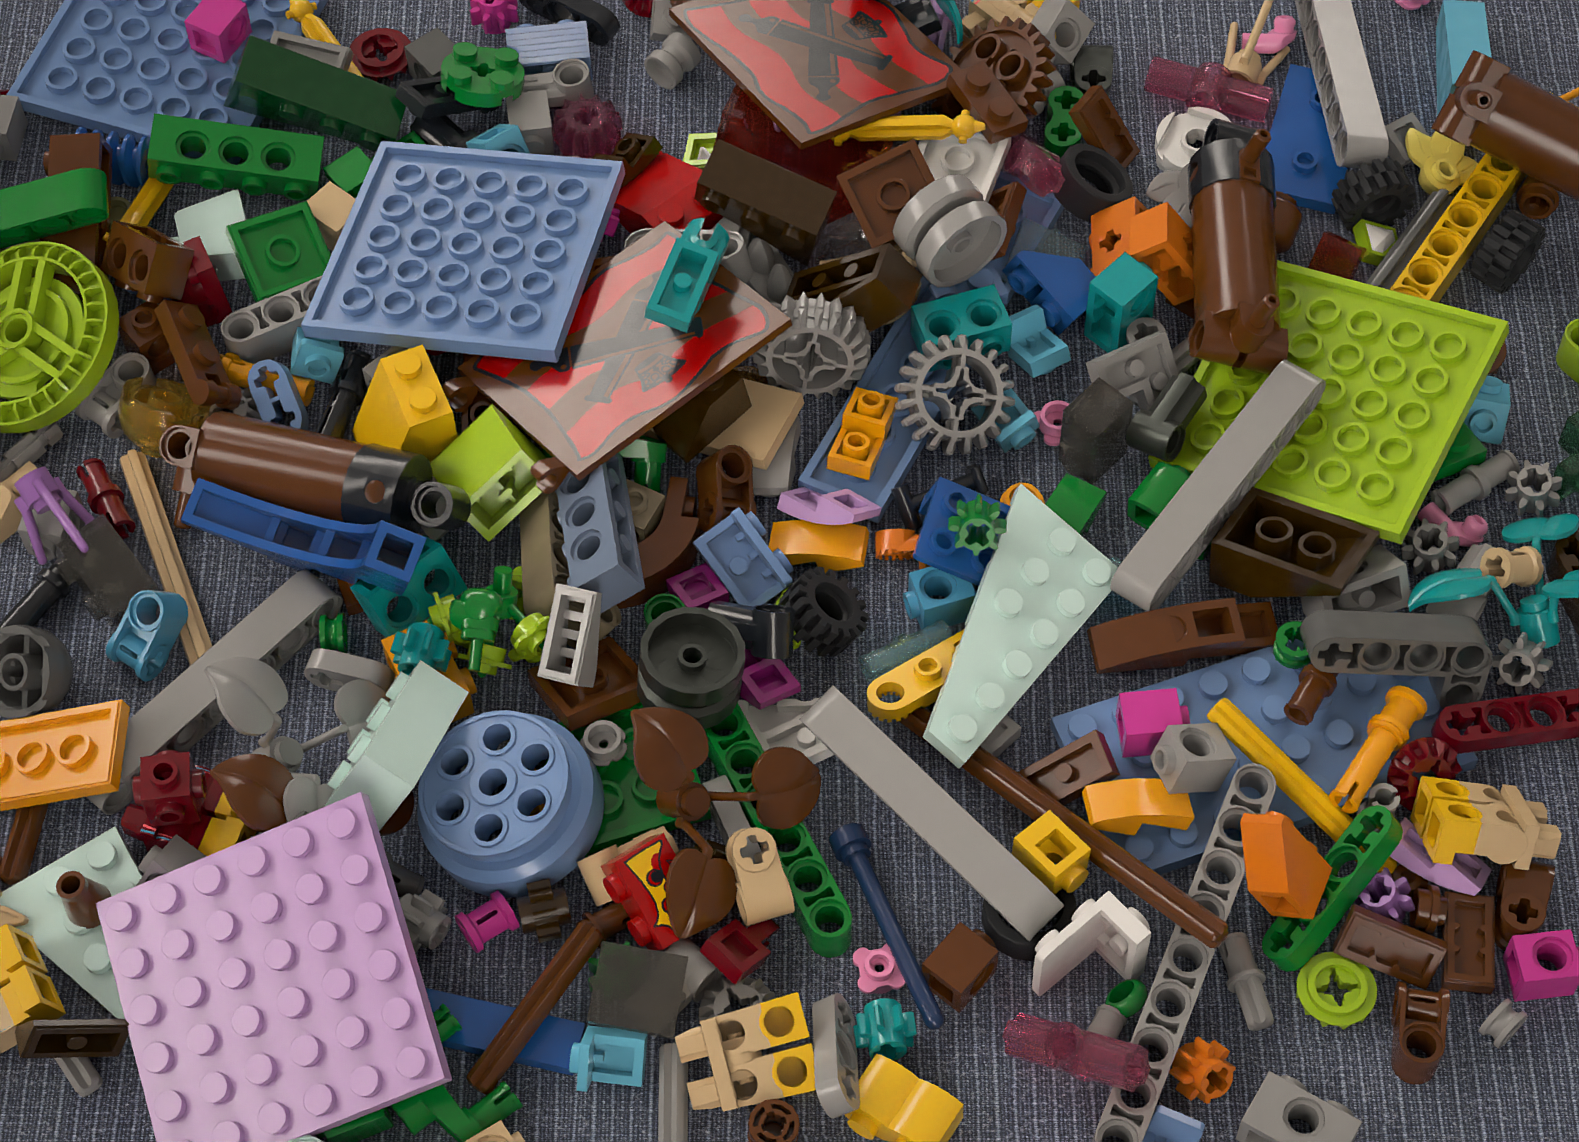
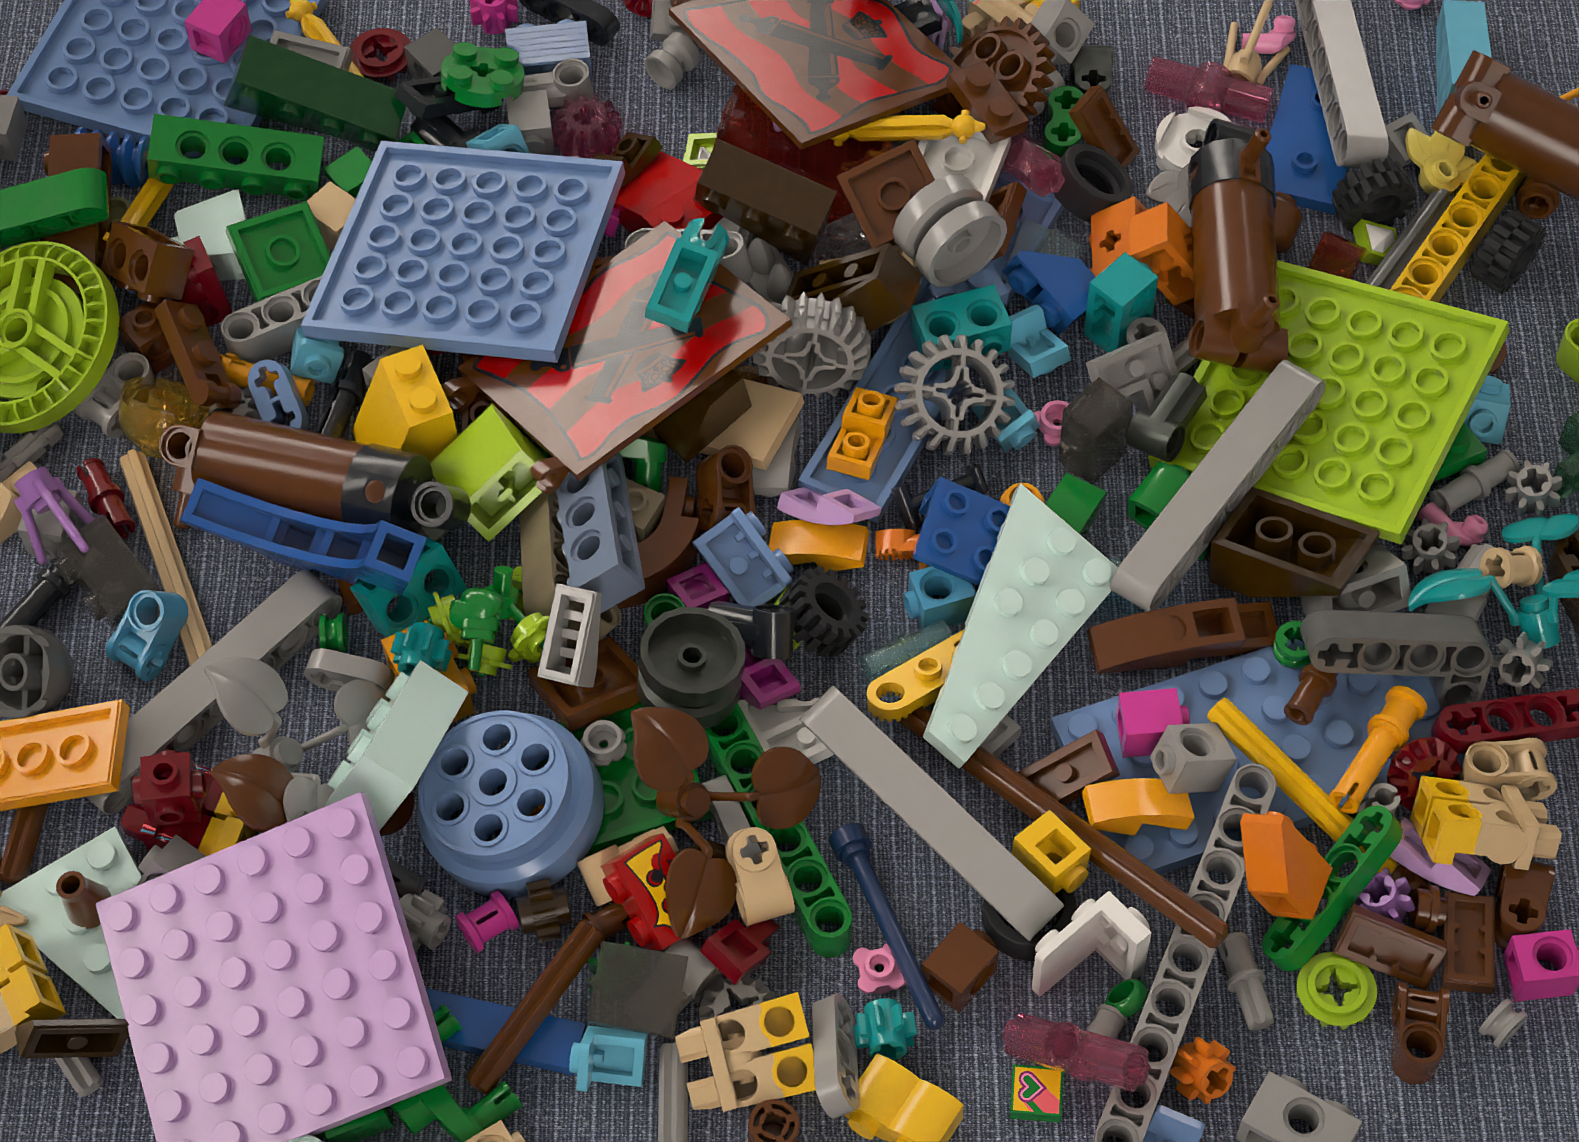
green gear [948,494,1007,556] -> none
none -> tile [1010,1064,1064,1123]
none -> tan piece [1457,738,1557,802]

